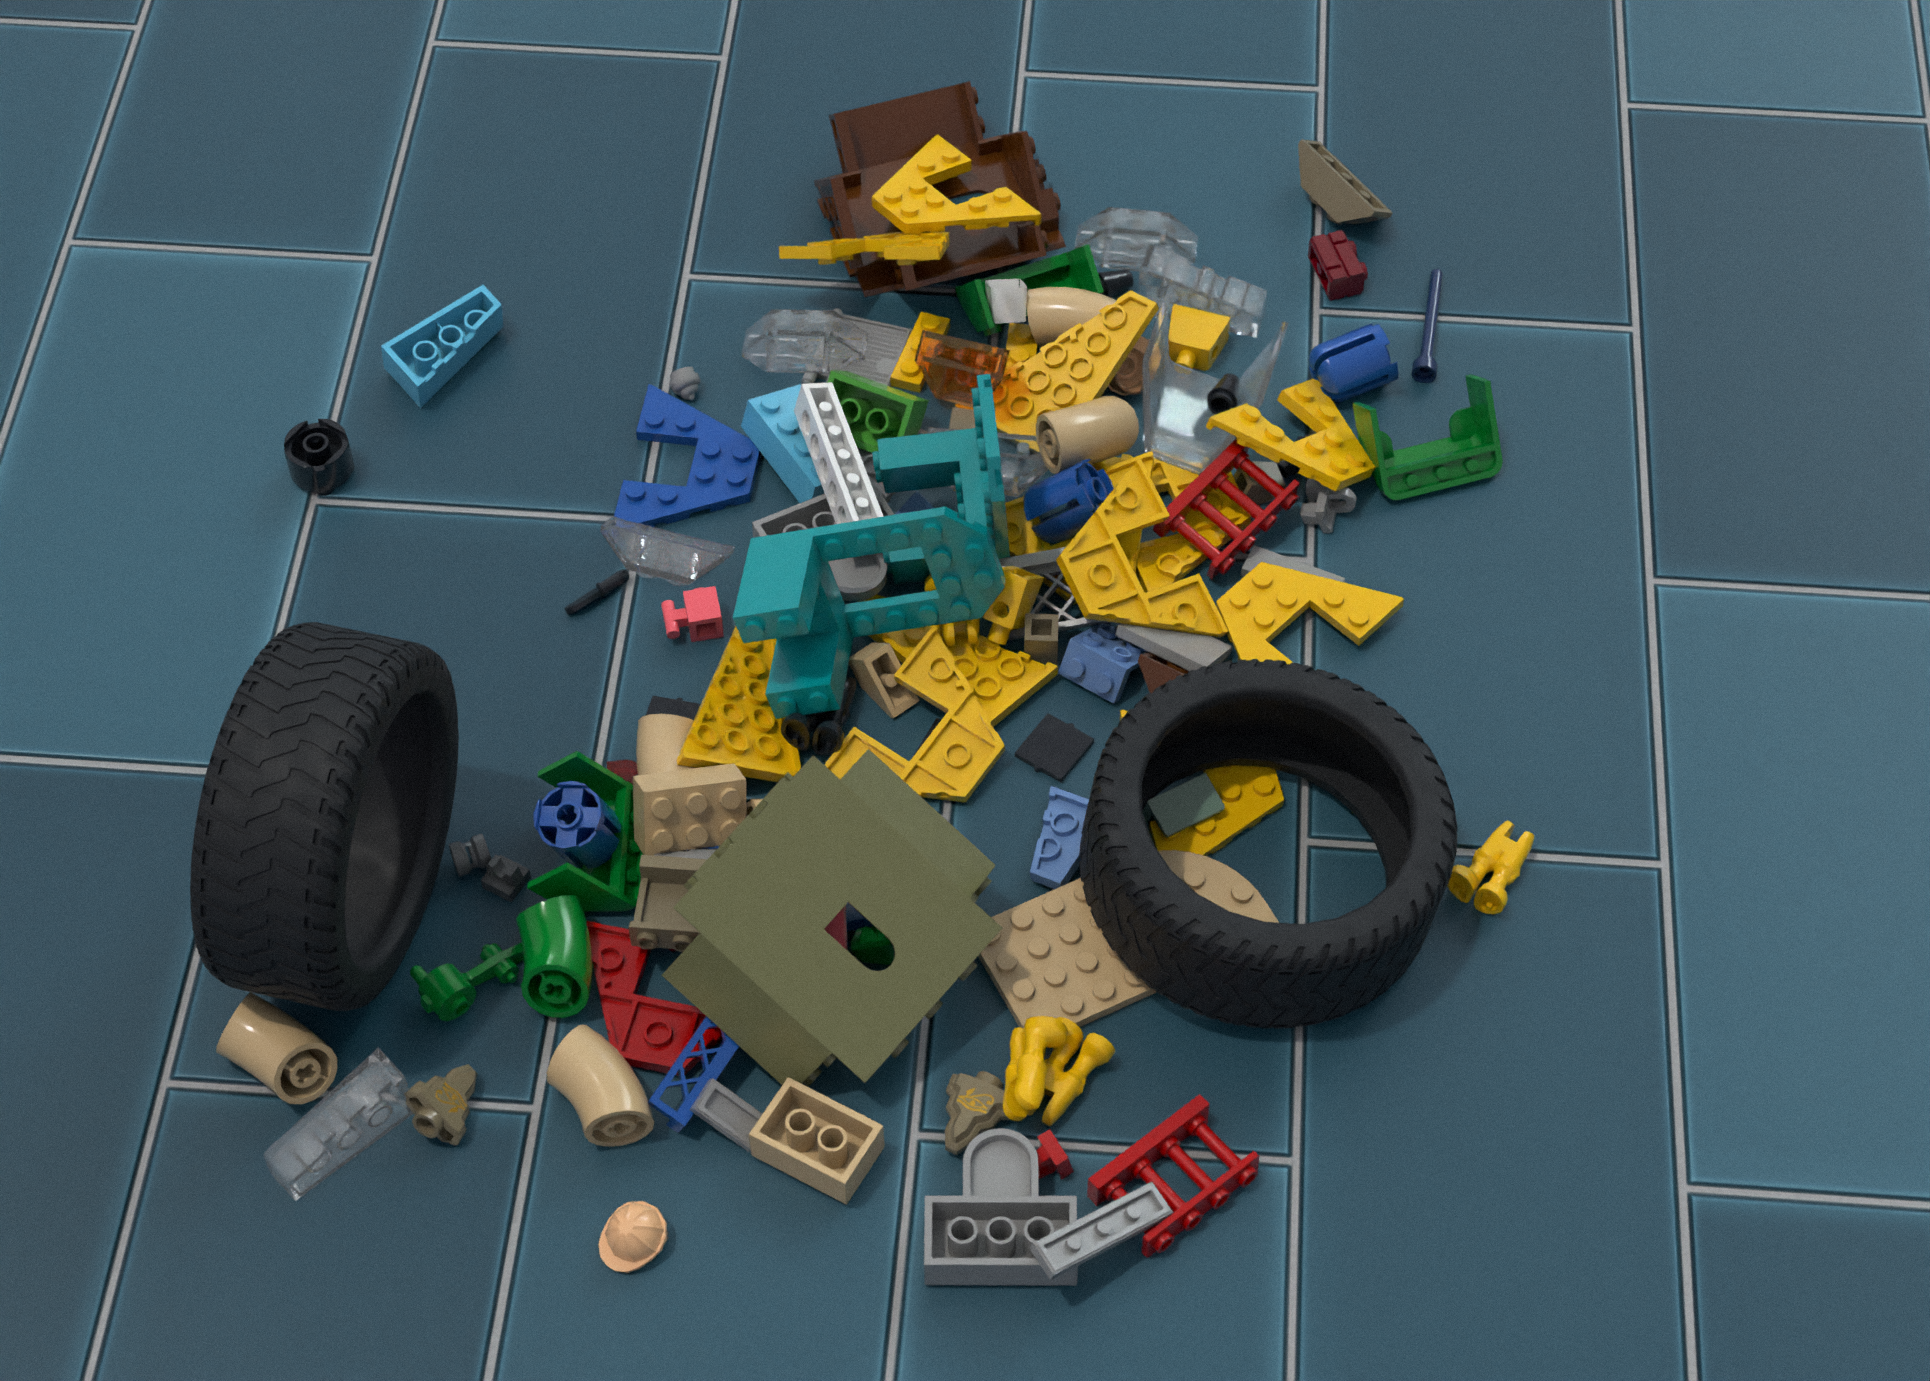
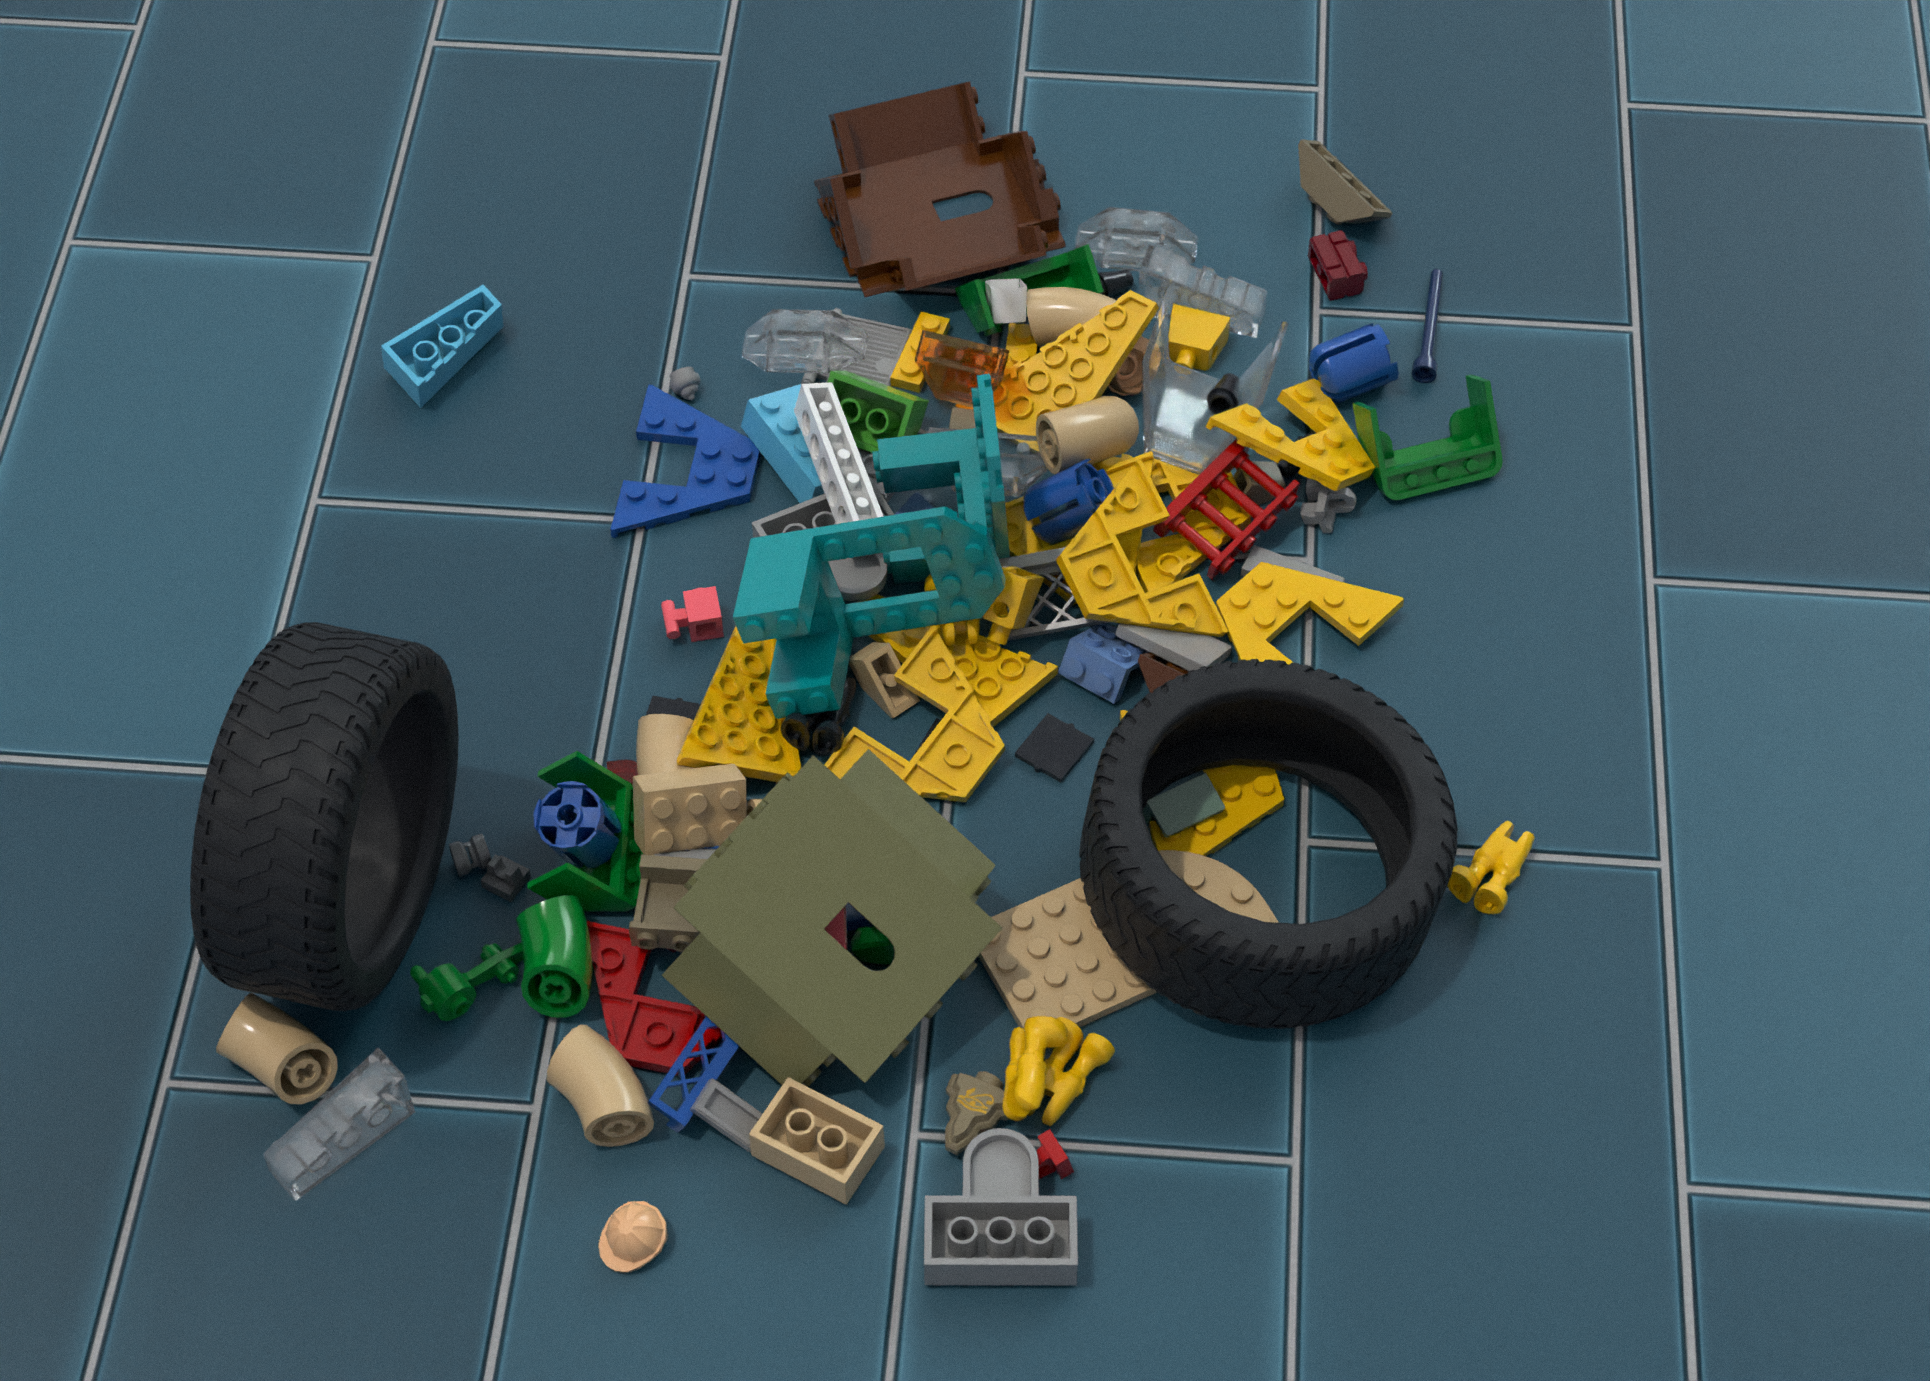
black brick [284,419,355,496] -> none
dark tan rock [405,1064,477,1146] -> none
black piece [564,569,629,615] -> none
clear wedge [600,516,735,586] -> none
yellow wing [779,232,950,265] -> none
yellow wing [872,135,1041,234] -> none
dark tan brick [1024,614,1059,665] -> none
light grey tile [1029,1182,1173,1280] -> none
medium blue wing [1030,786,1089,889] -> none
red fence [1087,1094,1260,1258] -> none

